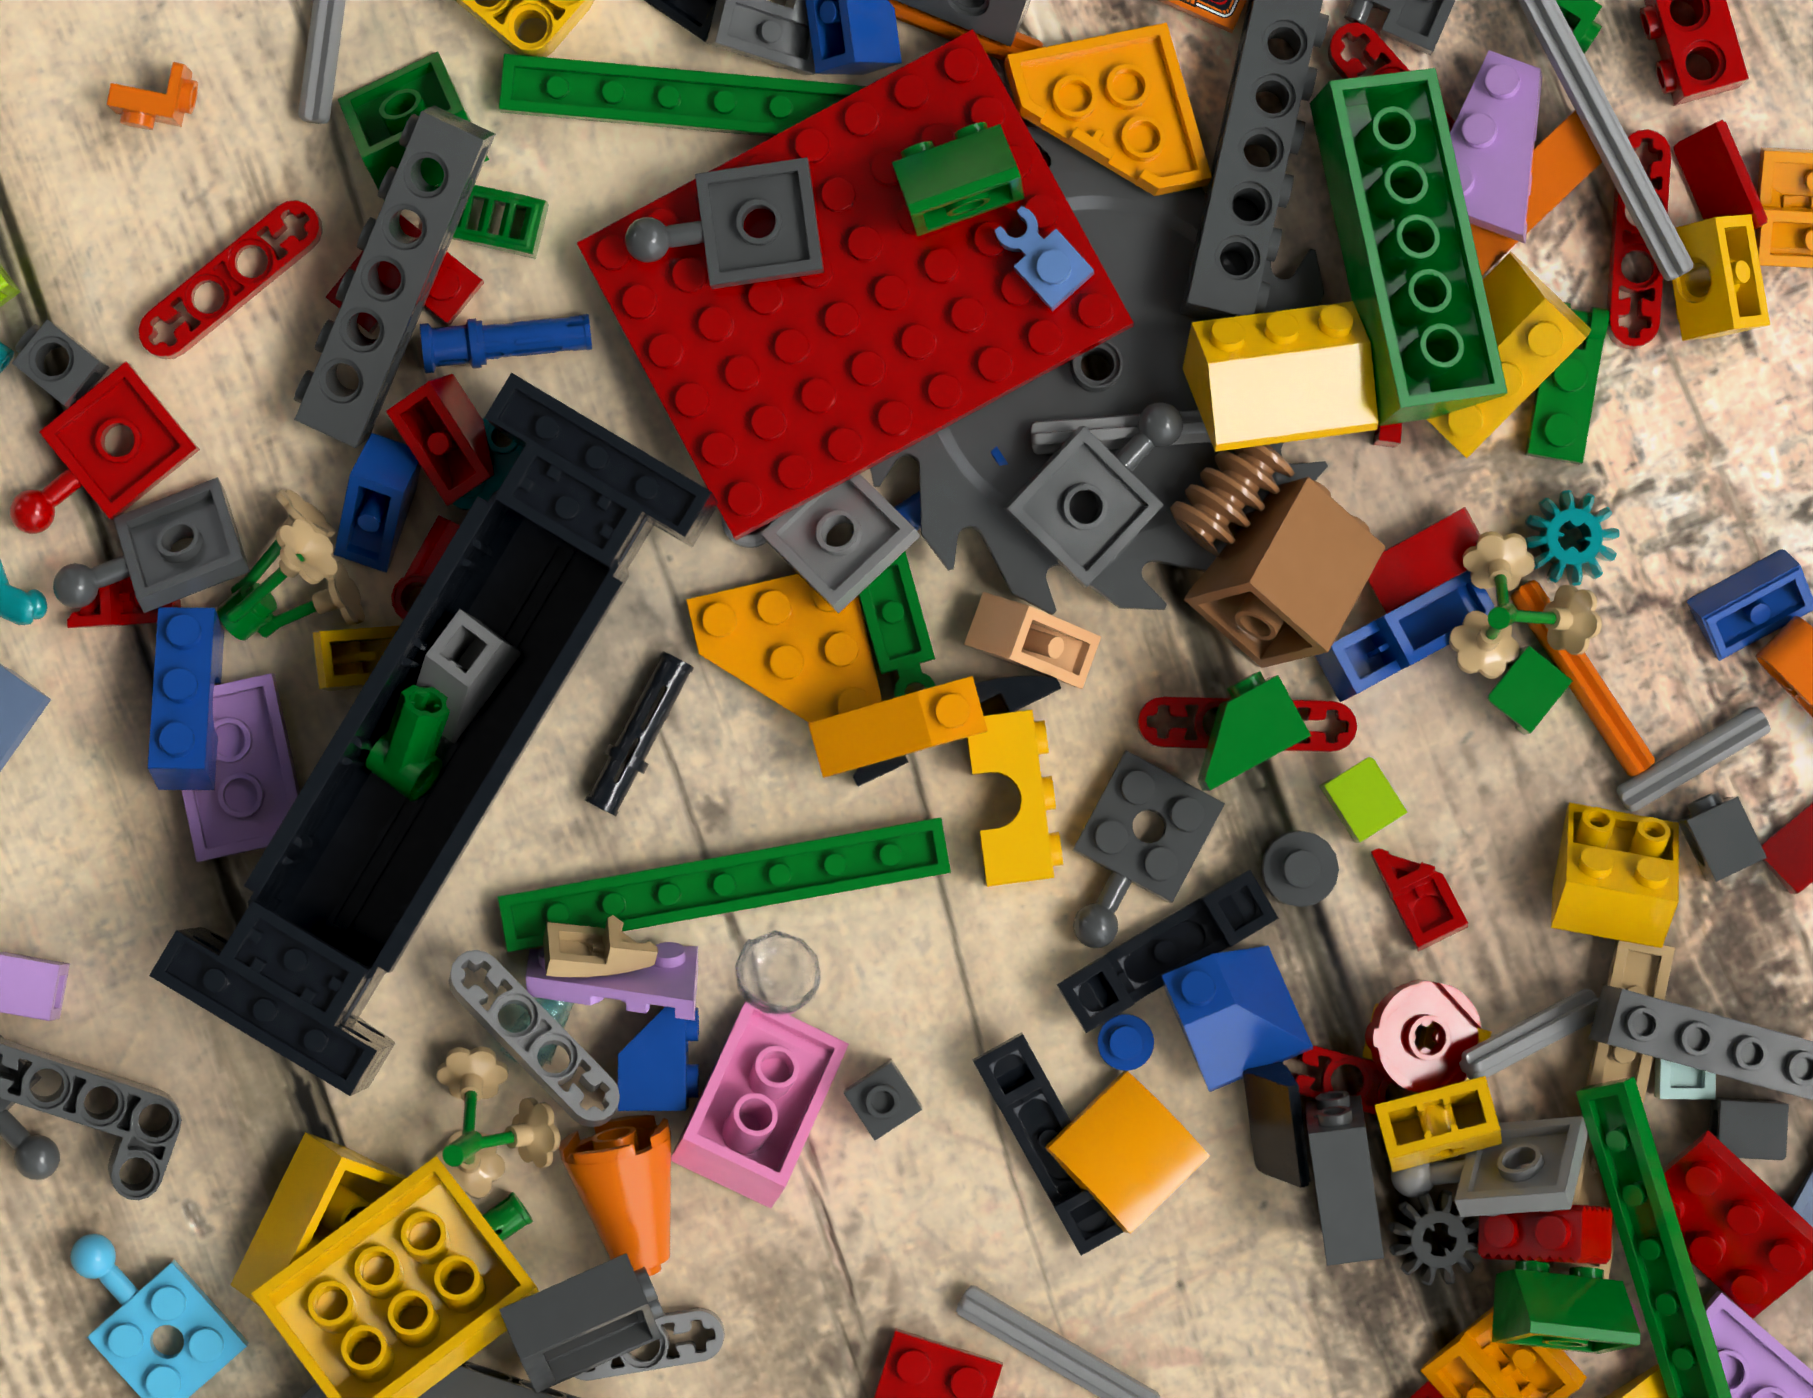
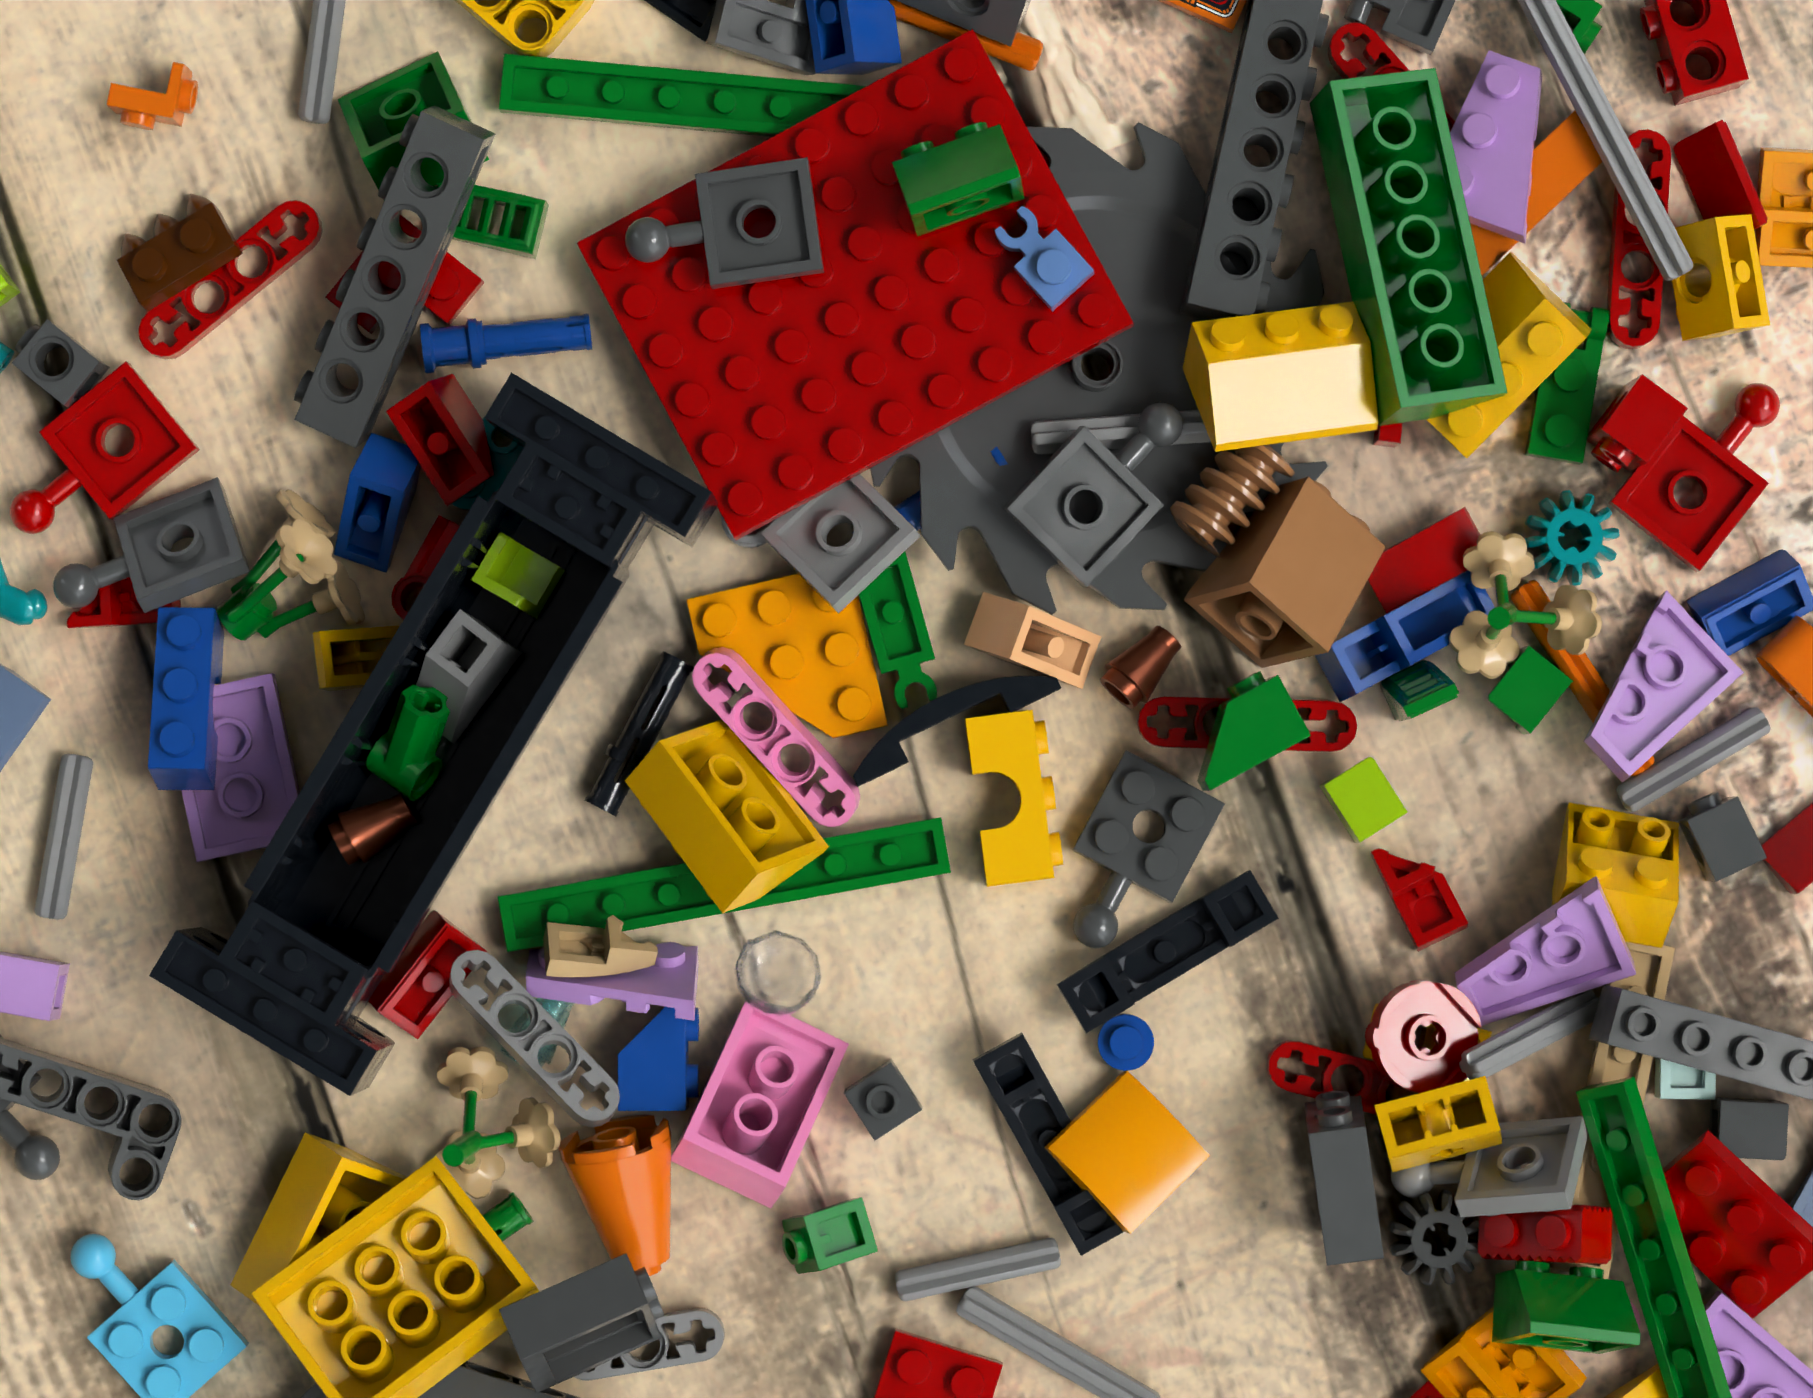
light orange slope [808,676,988,778] -> none
light orange plate [1004,22,1212,196] -> none
blue slope [1161,946,1313,1092] -> none
black slope [1243,1062,1311,1188] -> none
dark grey piece [1261,831,1339,907] -> none
none -> light grey axle [35,754,93,920]
none -> reddish brown plate [117,194,243,312]
none -> copper cone [328,793,417,865]
none -> red slope [368,910,487,1040]
none -> lime panel [471,532,565,619]
none -> yellow slope [625,719,829,914]
none -> bright pink beam [692,647,860,827]
none -> green bracket [782,1197,878,1274]
none -> light grey axle [895,1238,1061,1301]
none -> copper cone [1100,625,1181,709]
none -> green slope [1380,660,1459,721]
none -> lavender wing [1455,876,1636,1026]
none -> lavender wing [1584,590,1744,783]
none -> red brick [1587,374,1688,472]
none -> red plate [1608,383,1780,572]

